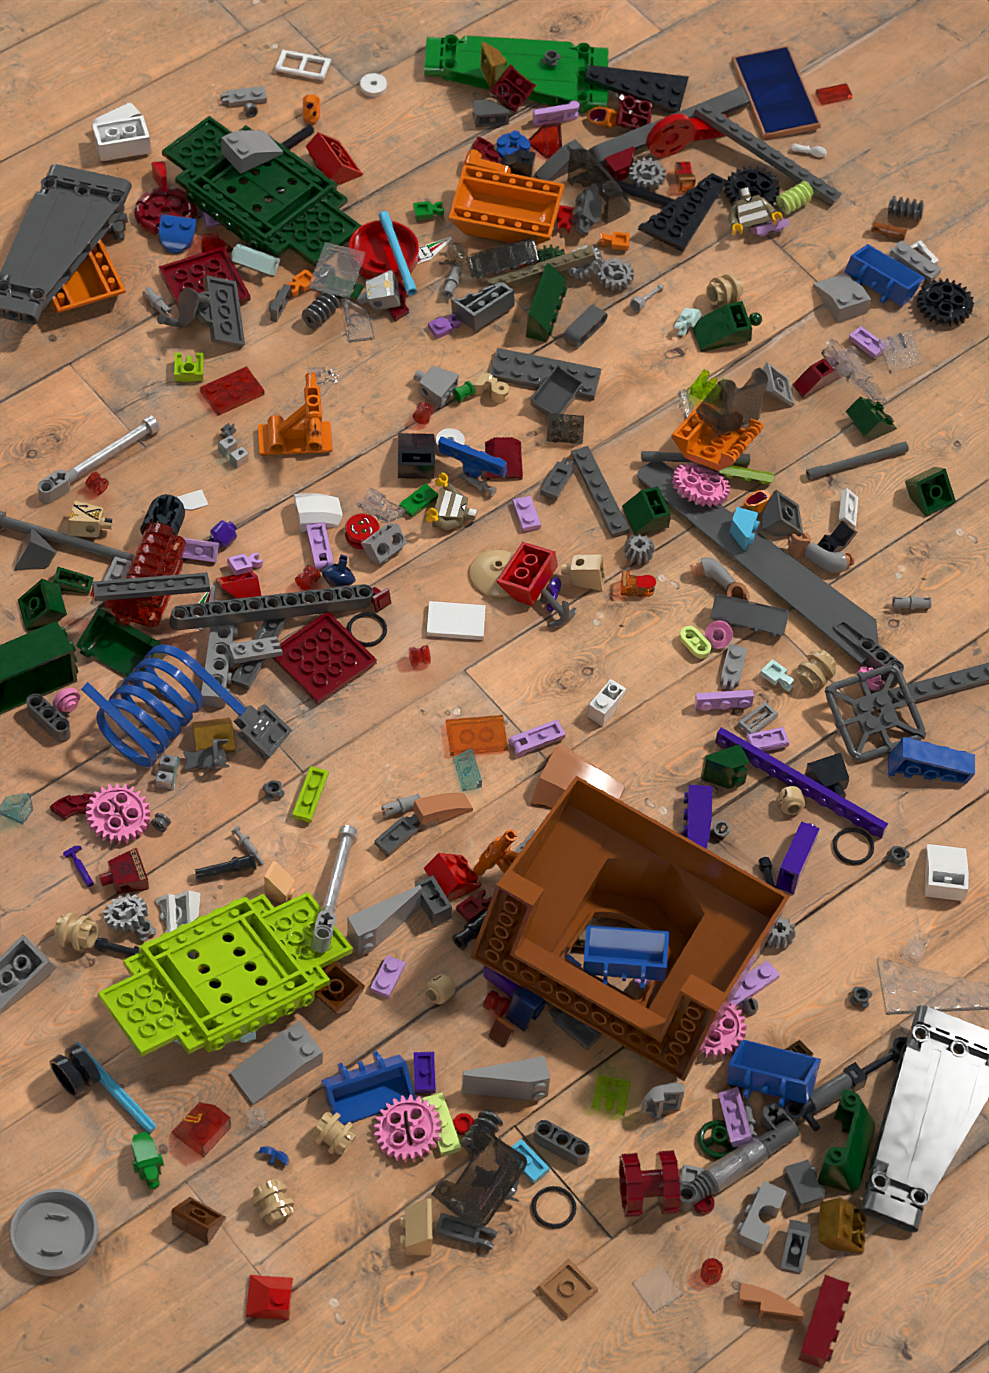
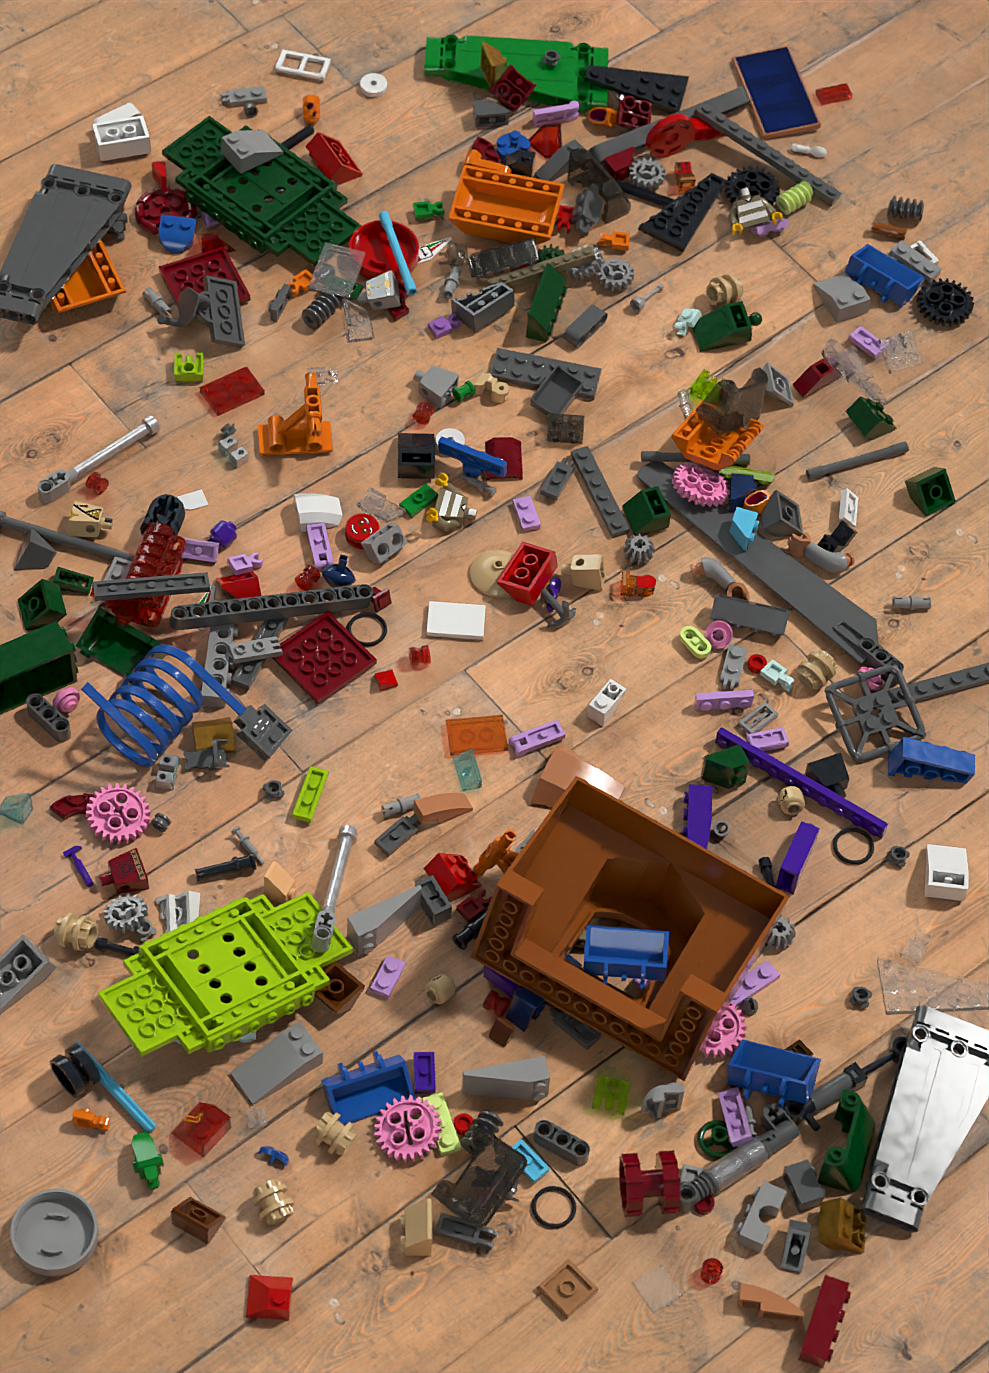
light aqua window [232,244,280,276] -> none
none -> orange plate [72,1109,110,1131]
none -> red slope [374,669,398,690]
none -> dark blue slope [729,474,757,512]
none -> red tile [747,654,767,674]

